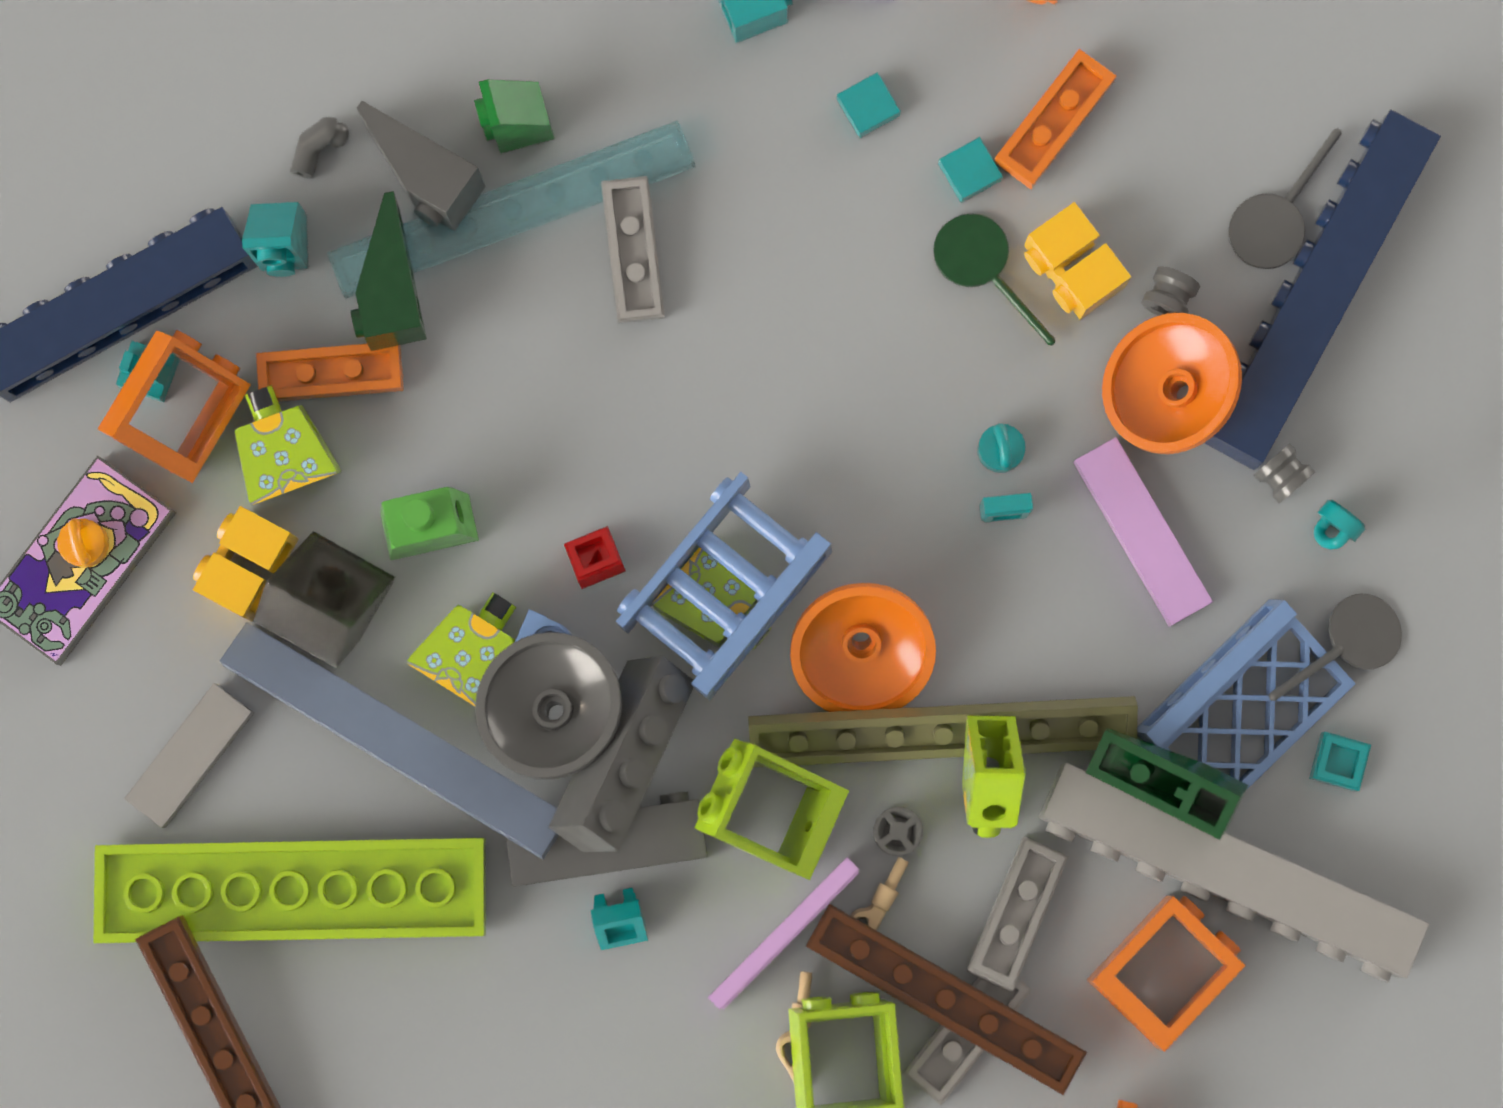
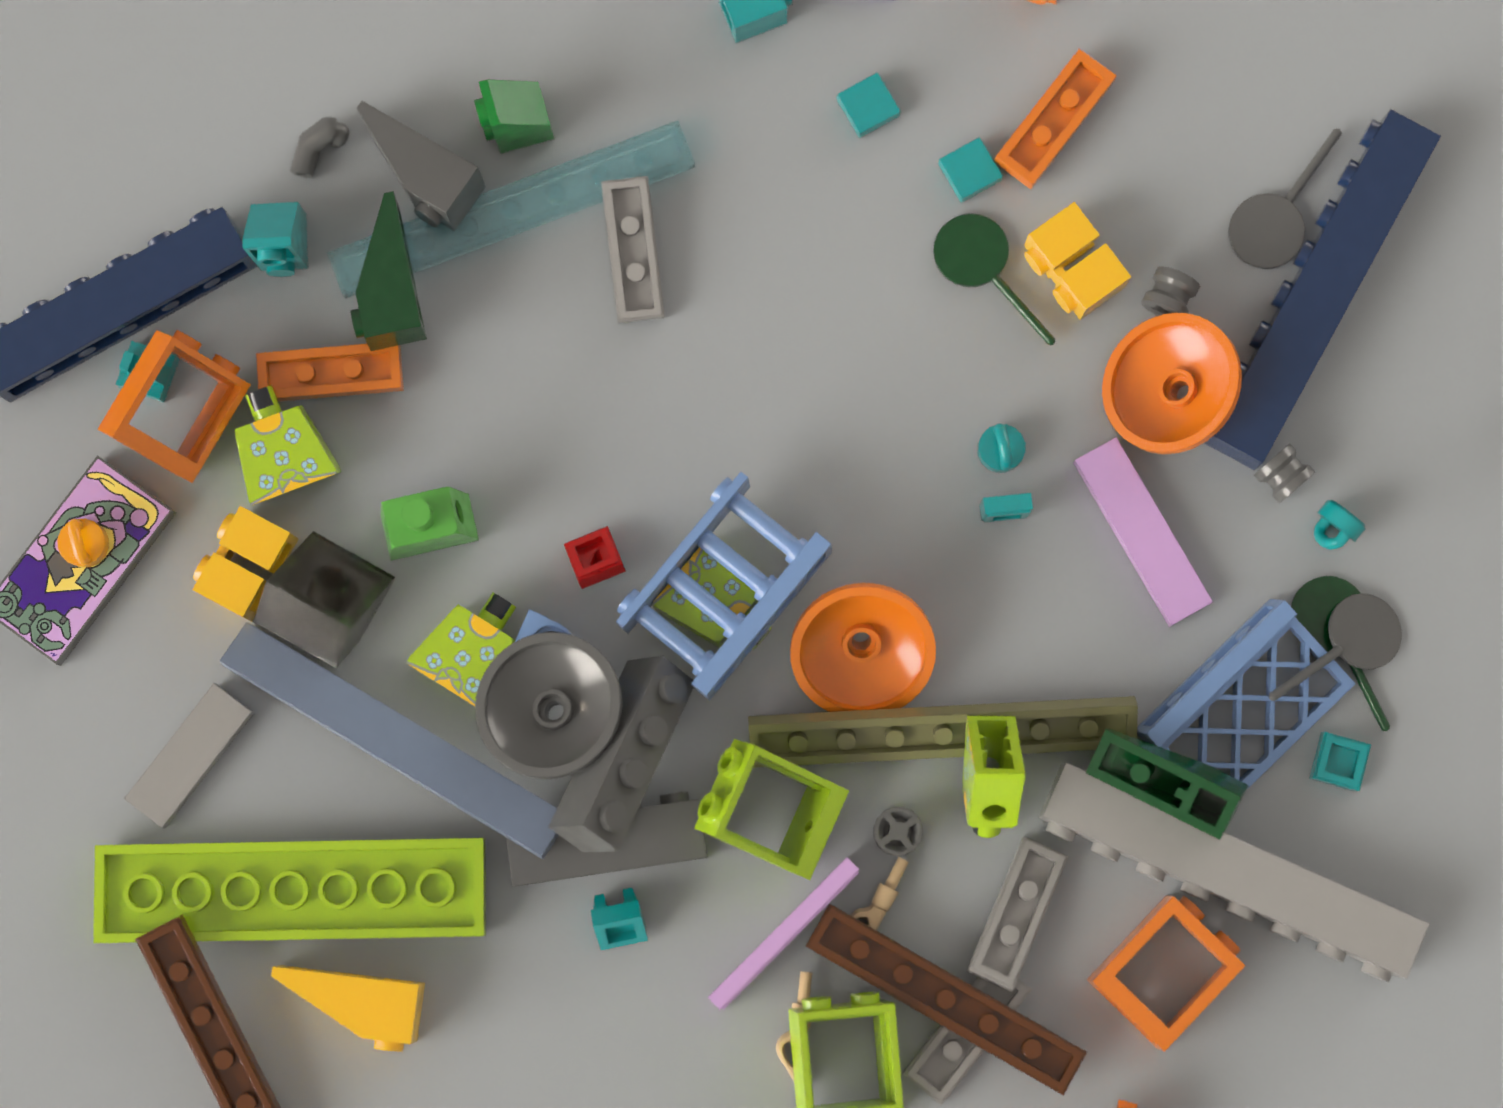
none -> yellow slope [271,965,425,1052]
none -> dark green piece [1291,576,1390,731]

